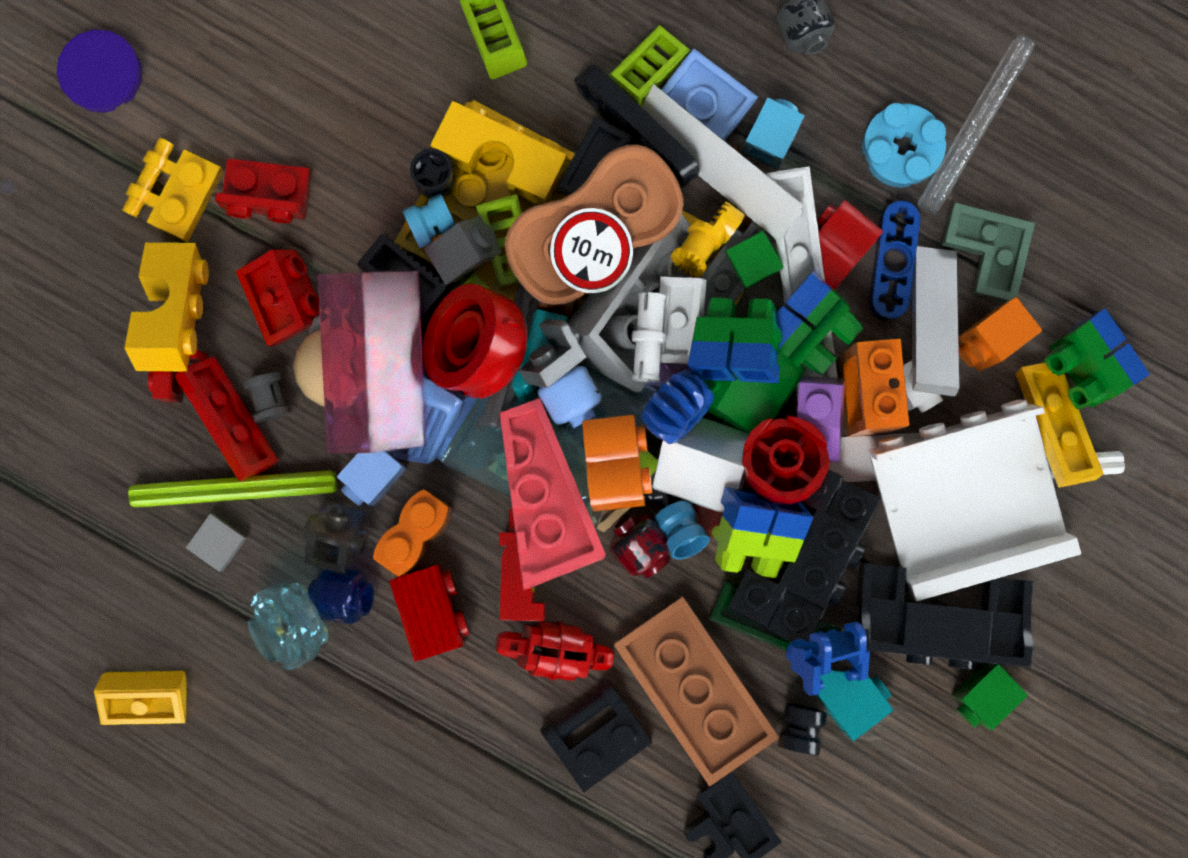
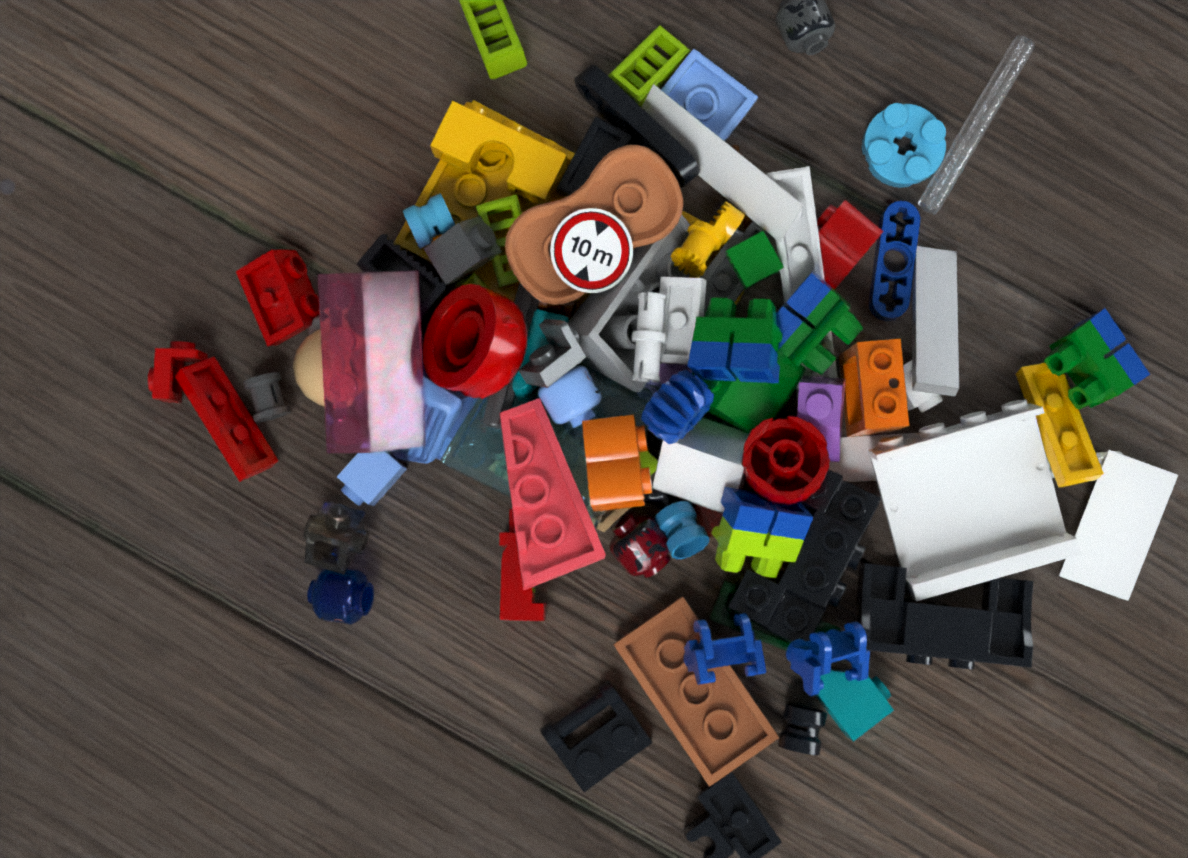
dark purple tile [57,29,142,113] -> none
yellow slope [94,671,187,725] -> none
yellow plate [122,137,224,243] -> none
yellow arch [124,242,209,371] -> none
lime axle [128,470,338,507] -> none
light grey tile [186,514,247,572] -> none
red bracket [215,158,312,224] -> none
clear light blue plate [248,582,329,670] -> none
orange brick [373,489,453,577] -> none
red brick [389,564,470,662] -> none
black wheel [410,148,456,199] -> none
red piece [495,621,614,681] -> none
medium azure brick [742,98,805,170] -> none
sand green plate [941,203,1035,303] -> none
green brick [951,663,1028,731] -> none
orange brick [958,297,1043,372] -> none
none -> blue piece [683,613,766,685]
none -> white sticker [1059,450,1178,601]

